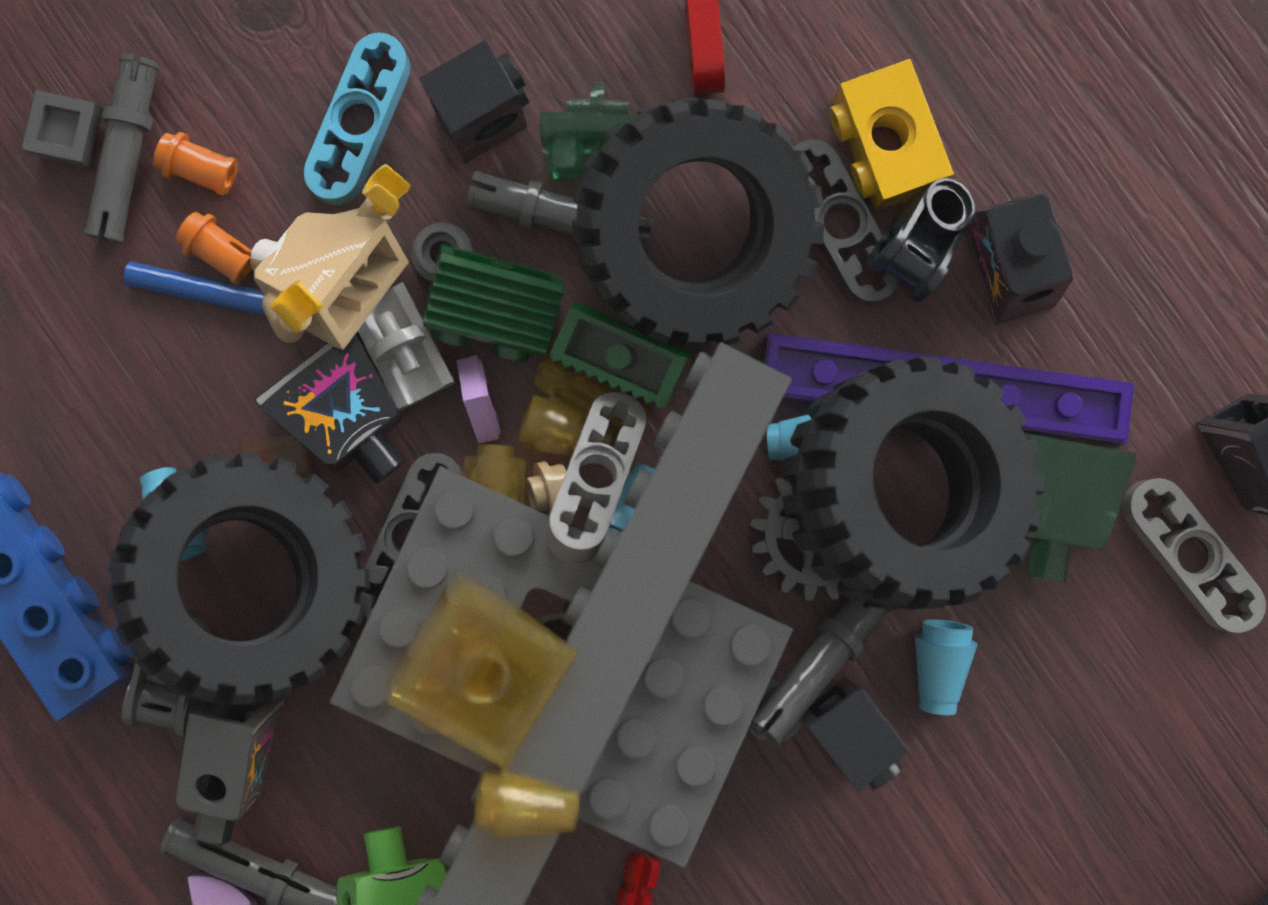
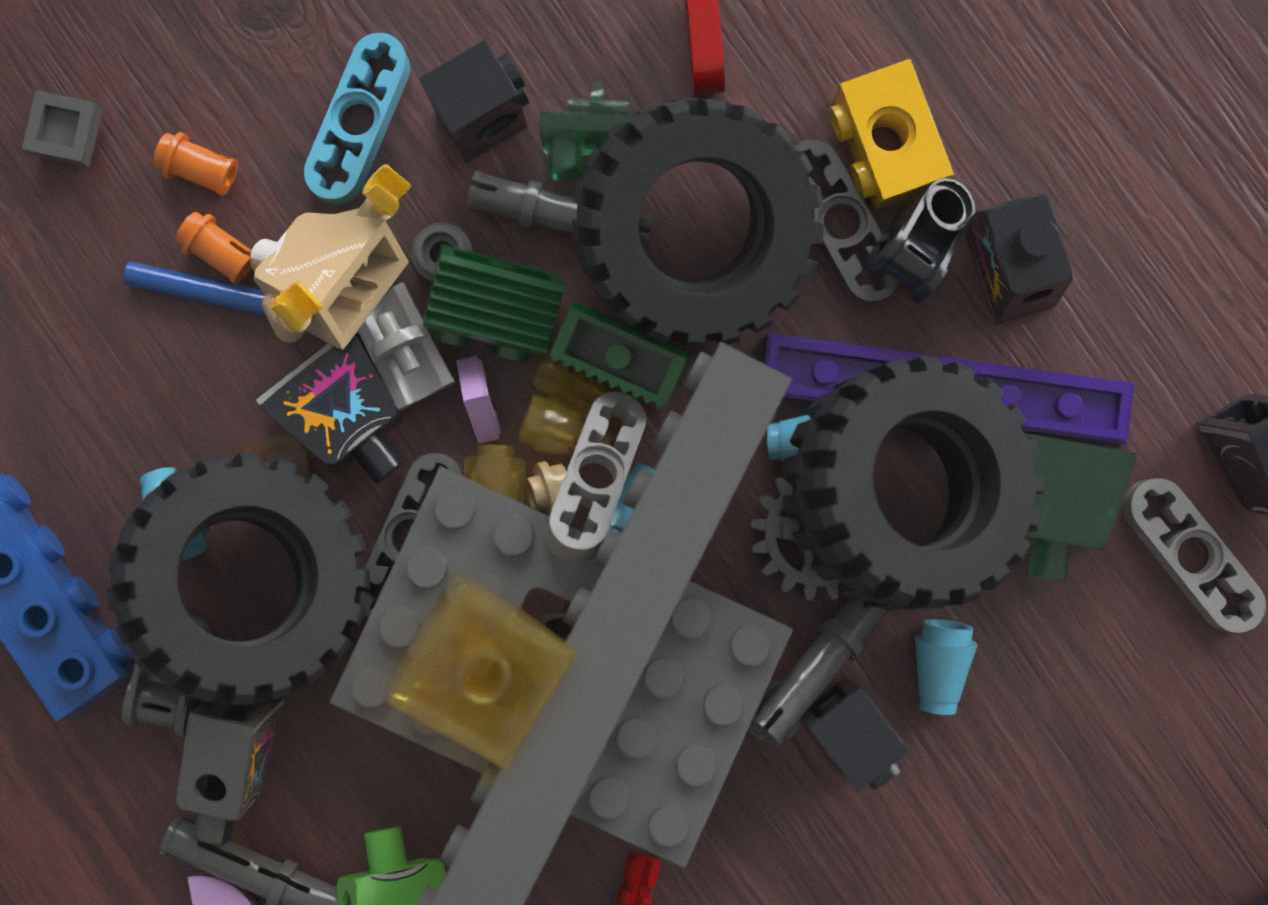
dark grey pin [83,53,160,243] -> none
clear yellow cone [474,768,579,838] -> none

